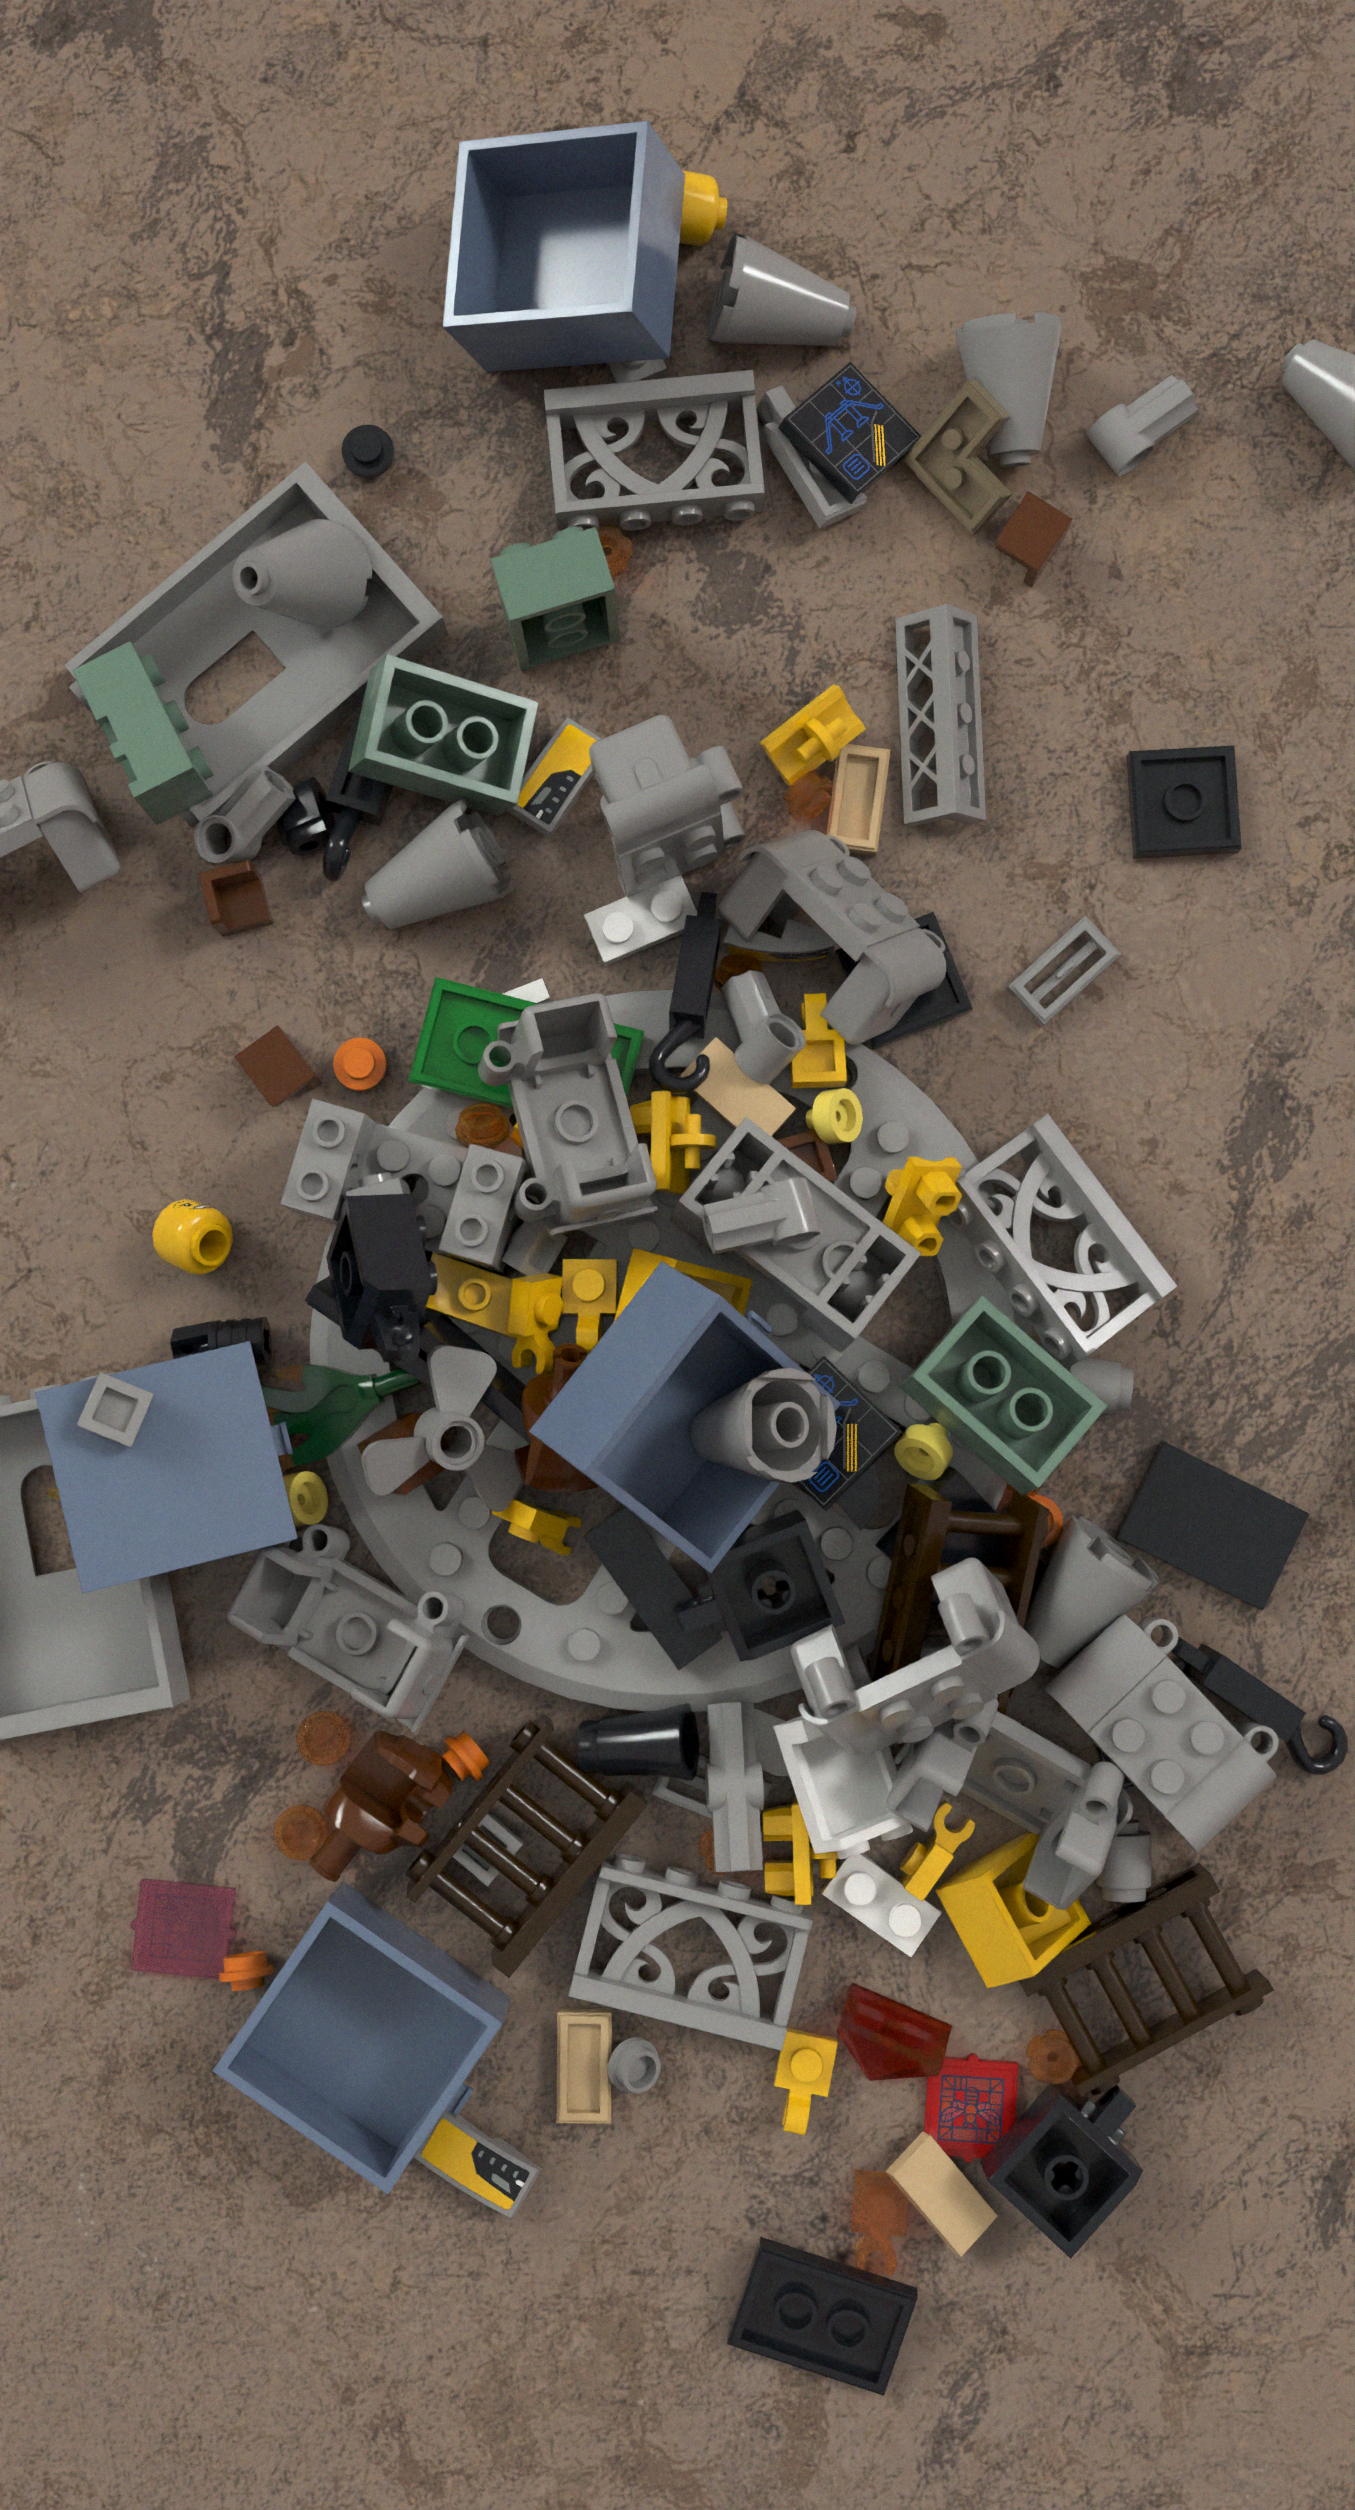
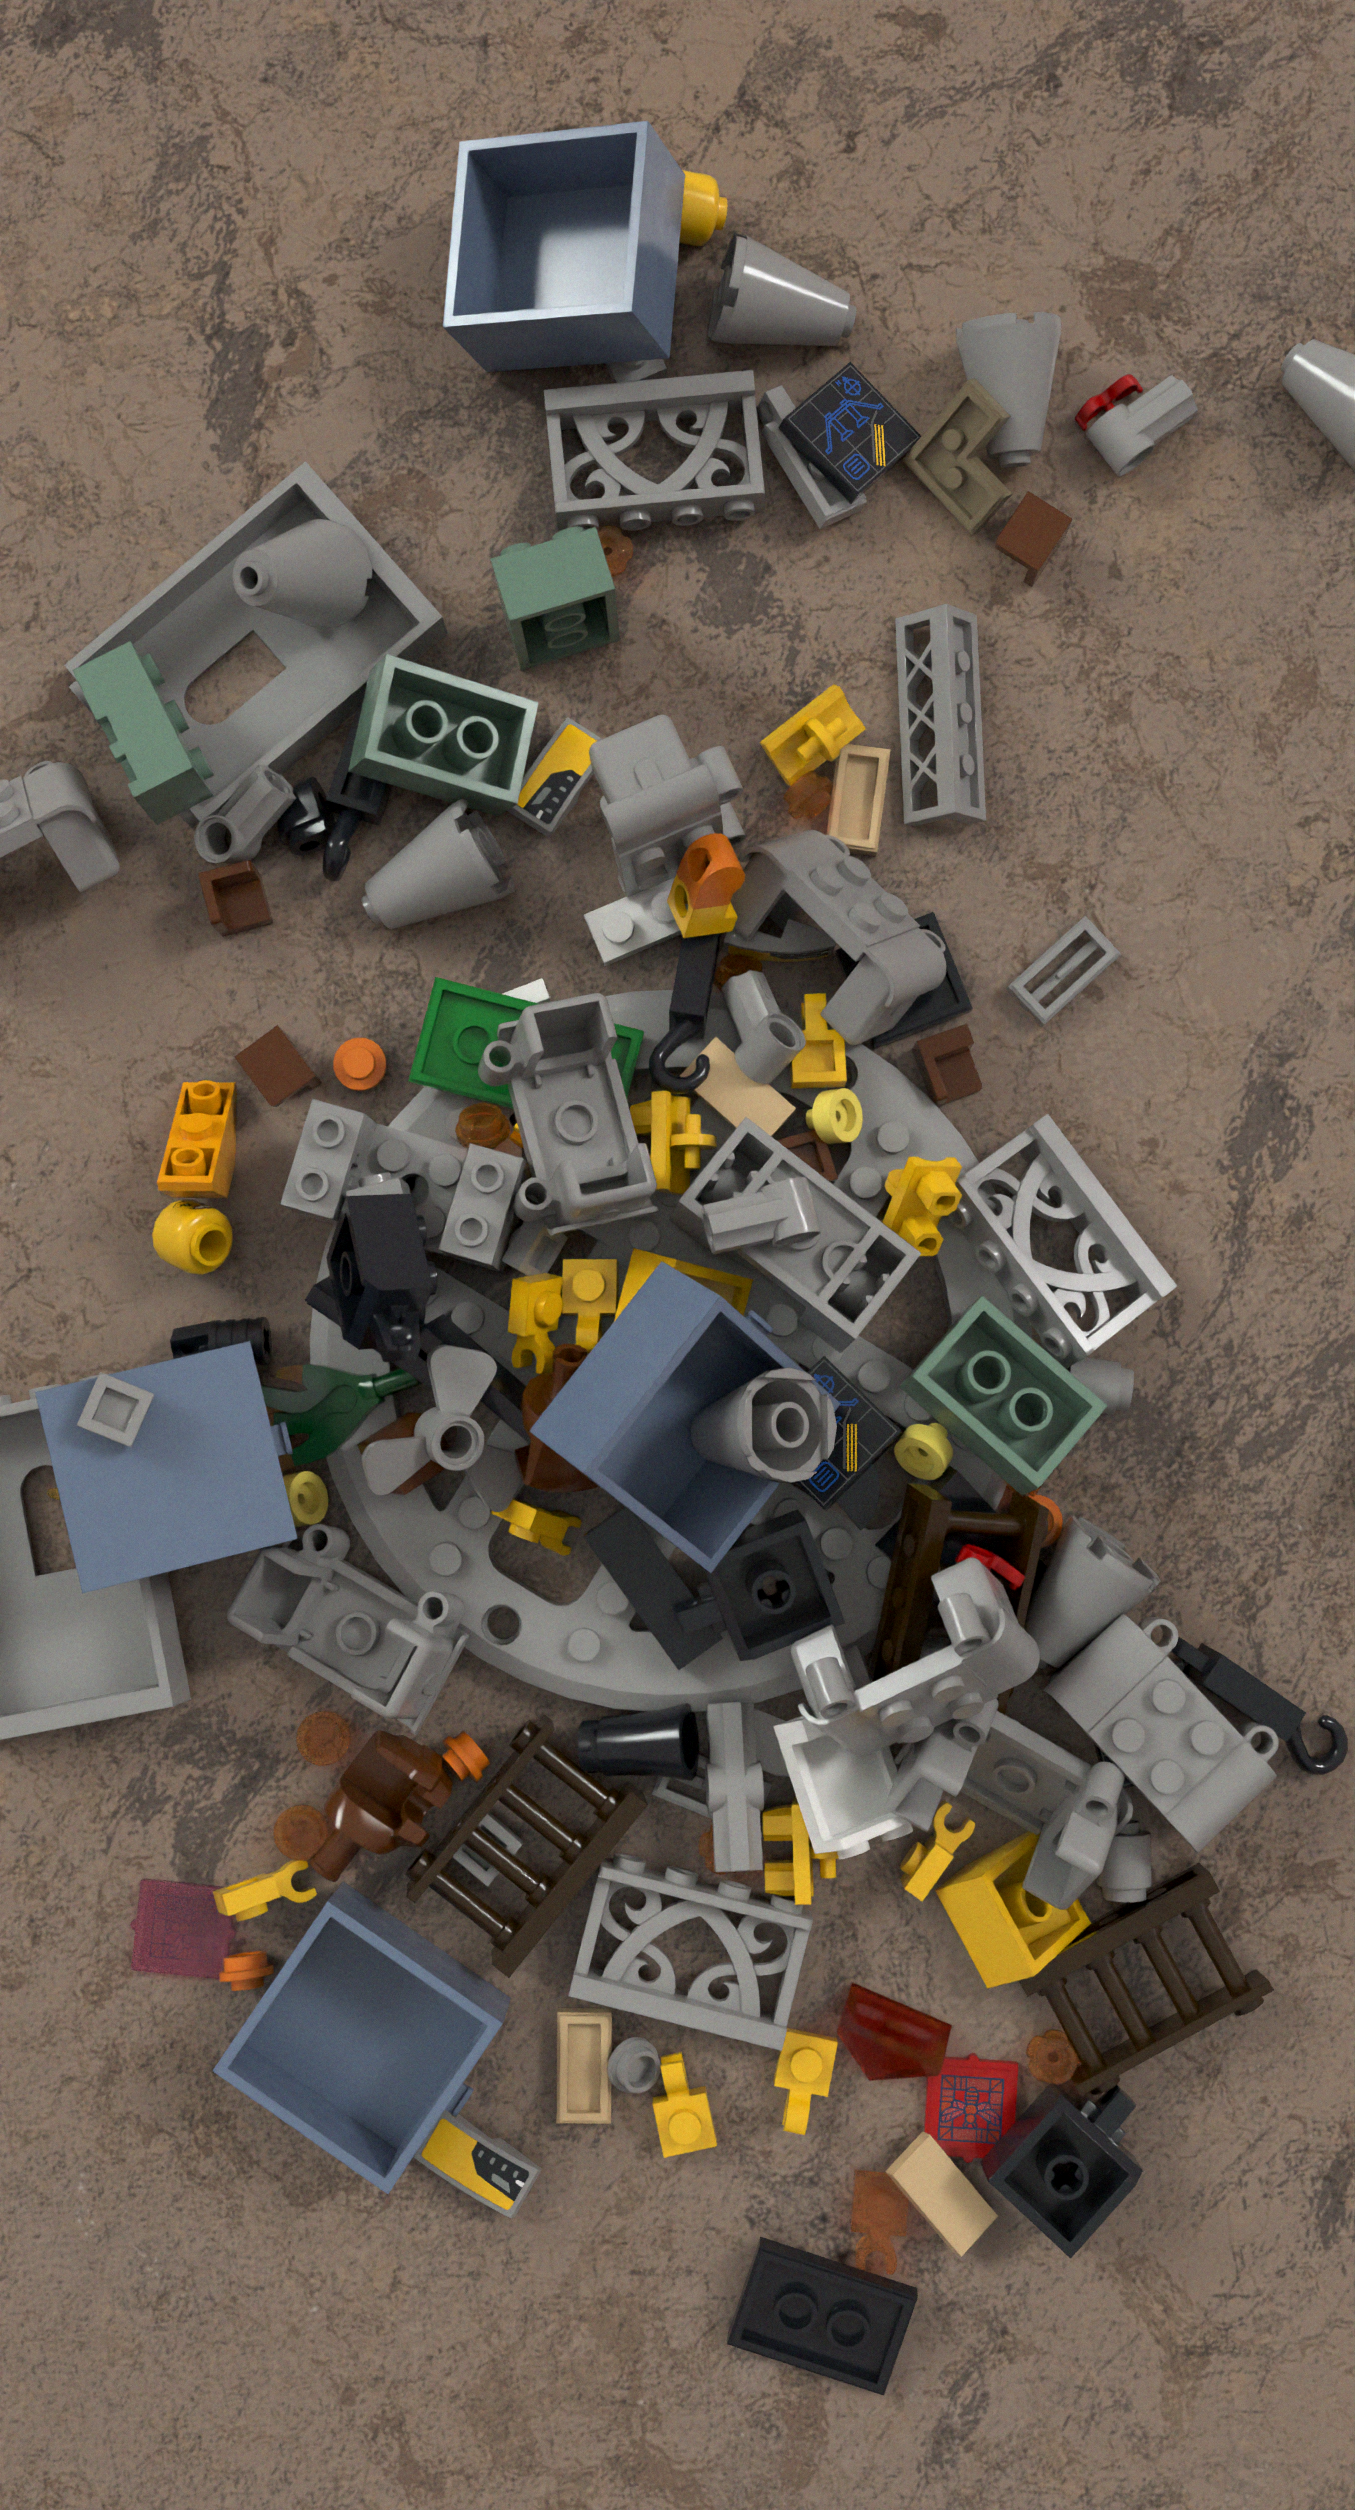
black plate [341,425,394,478] -> none
yellow plate [425,1252,517,1340] -> none
white plate [821,1853,942,1957] -> none
black tile [1115,1441,1309,1610] -> none
black tile [1126,746,1242,859] -> none
none -> light orange slope [157,1080,237,1198]
none -> yellow plate [213,1859,317,1921]
none -> yellow plate [652,2052,717,2158]
none -> orange leg [667,833,745,938]
none -> reddish brown panel [912,1023,982,1107]
none -> red piece [955,1544,1026,1590]
none -> red piece [1074,374,1143,431]

